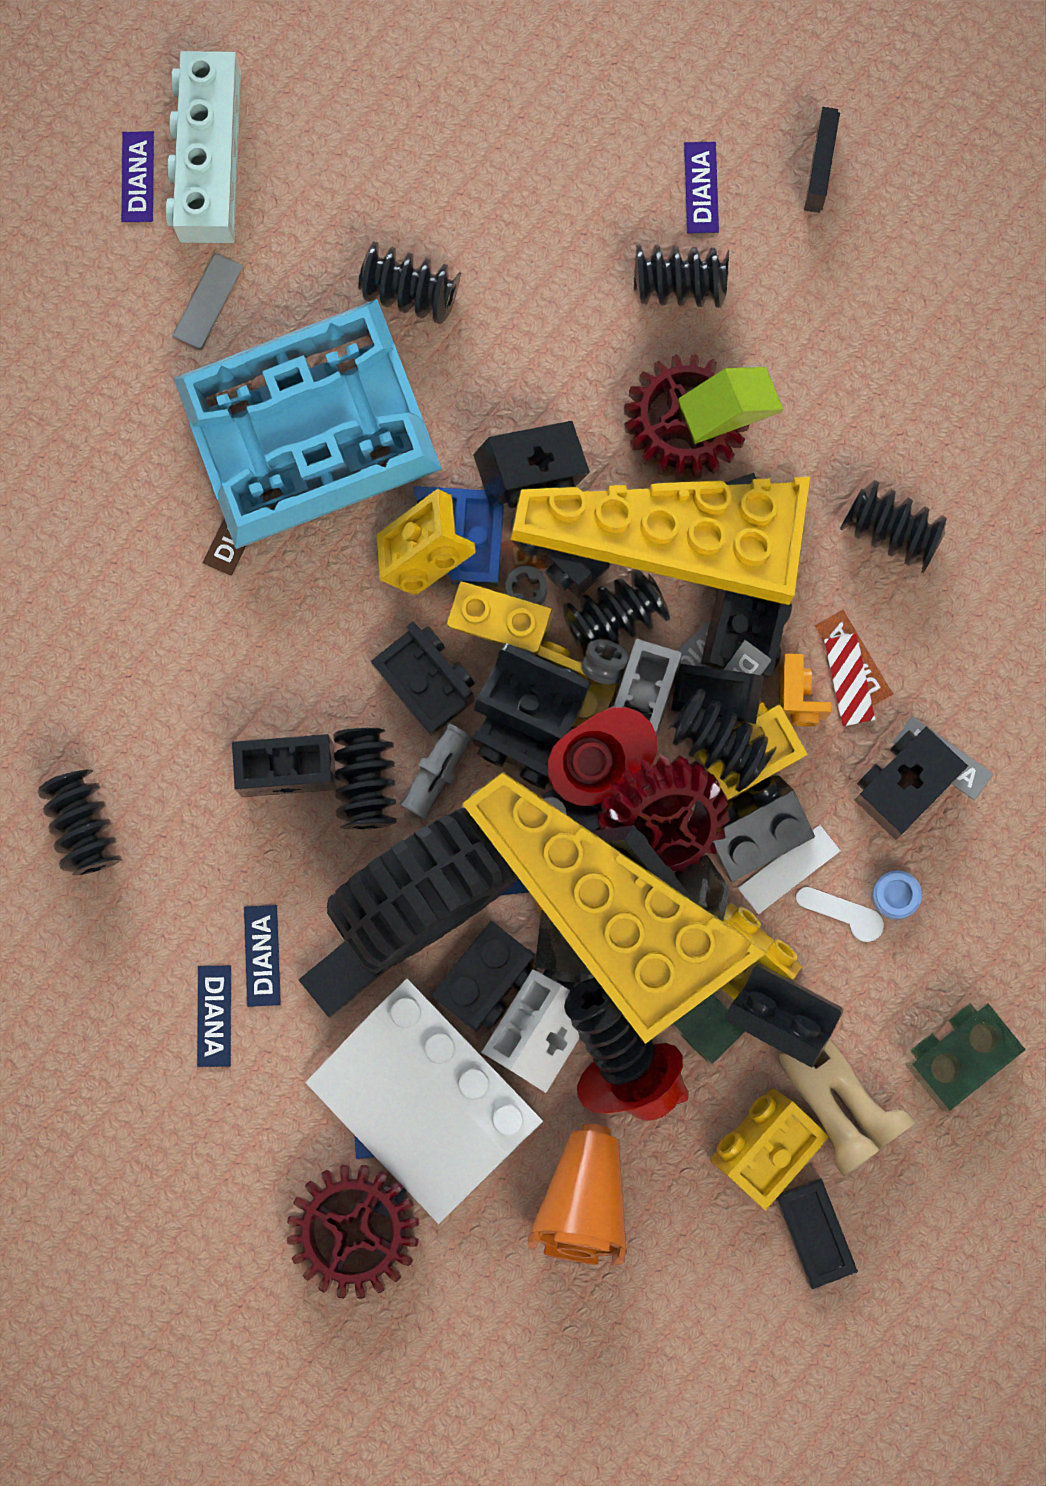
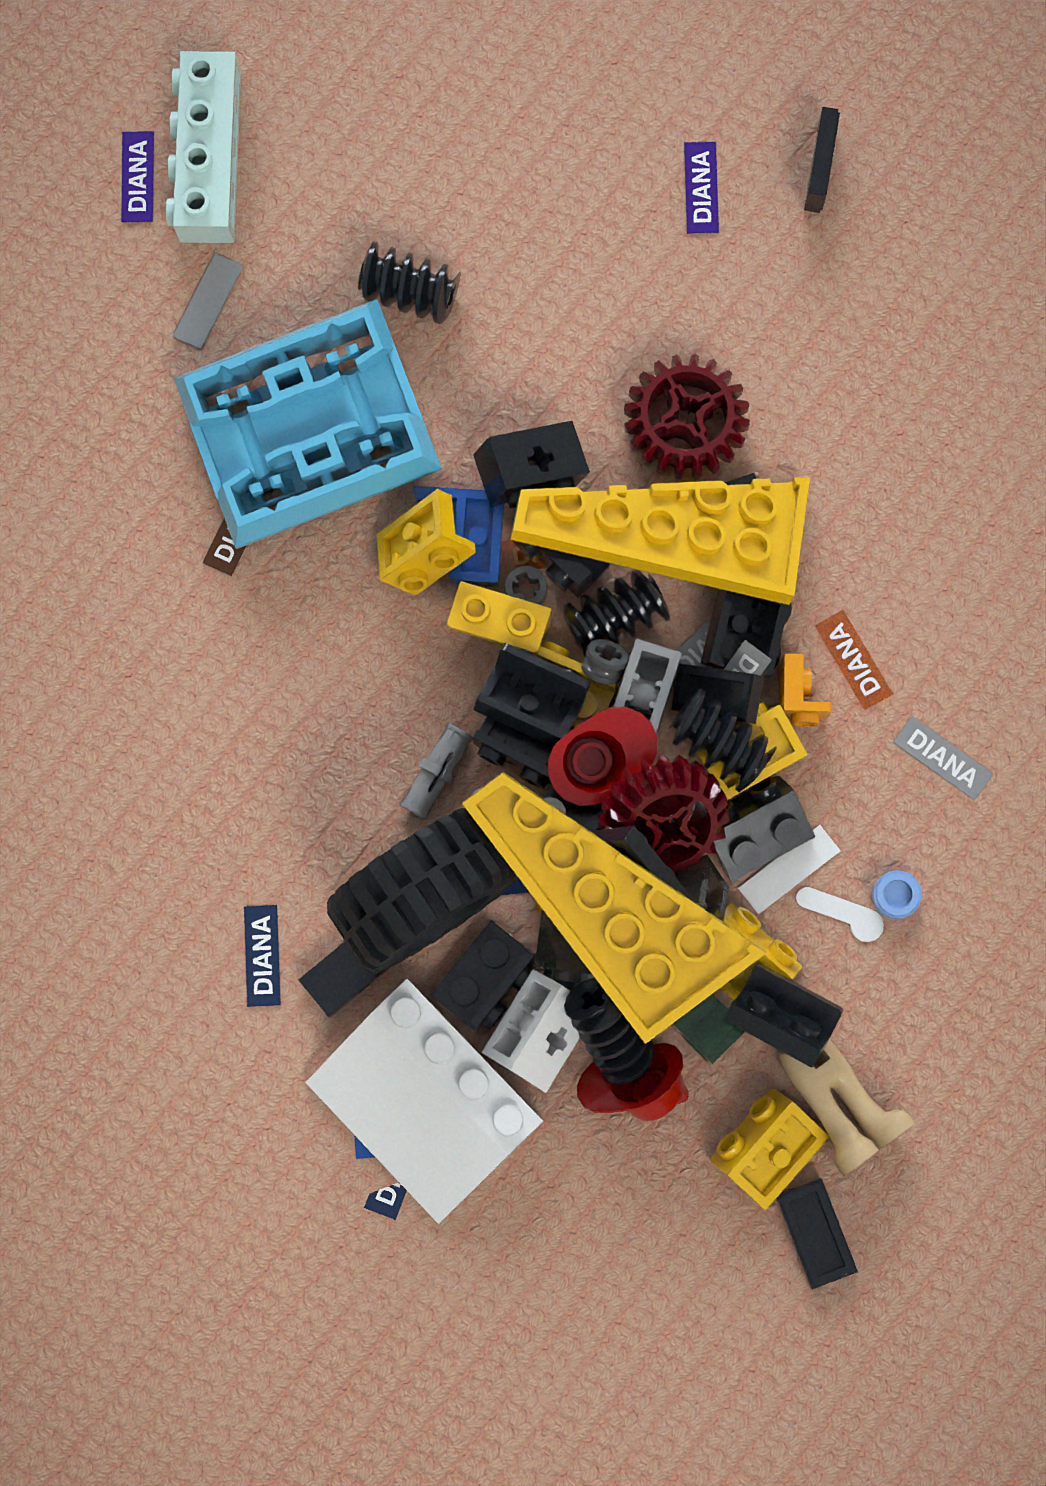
black piece [38,769,122,876] -> none
dark blue sticker [197,965,231,1067] -> none
black brick [232,734,337,797] -> none
dark red gear [287,1164,420,1299] -> none
black piece [333,728,397,830] -> none
black bracket [370,621,475,736] -> none
orange cone [527,1124,627,1265] -> none
black piece [634,244,729,308] -> none
lime slope [678,367,783,444] -> none
sticker [824,633,875,726] -> none
black piece [840,480,947,573] -> none
black brick [854,726,968,840] -> none
clear green brick [906,1003,1026,1112] -> none

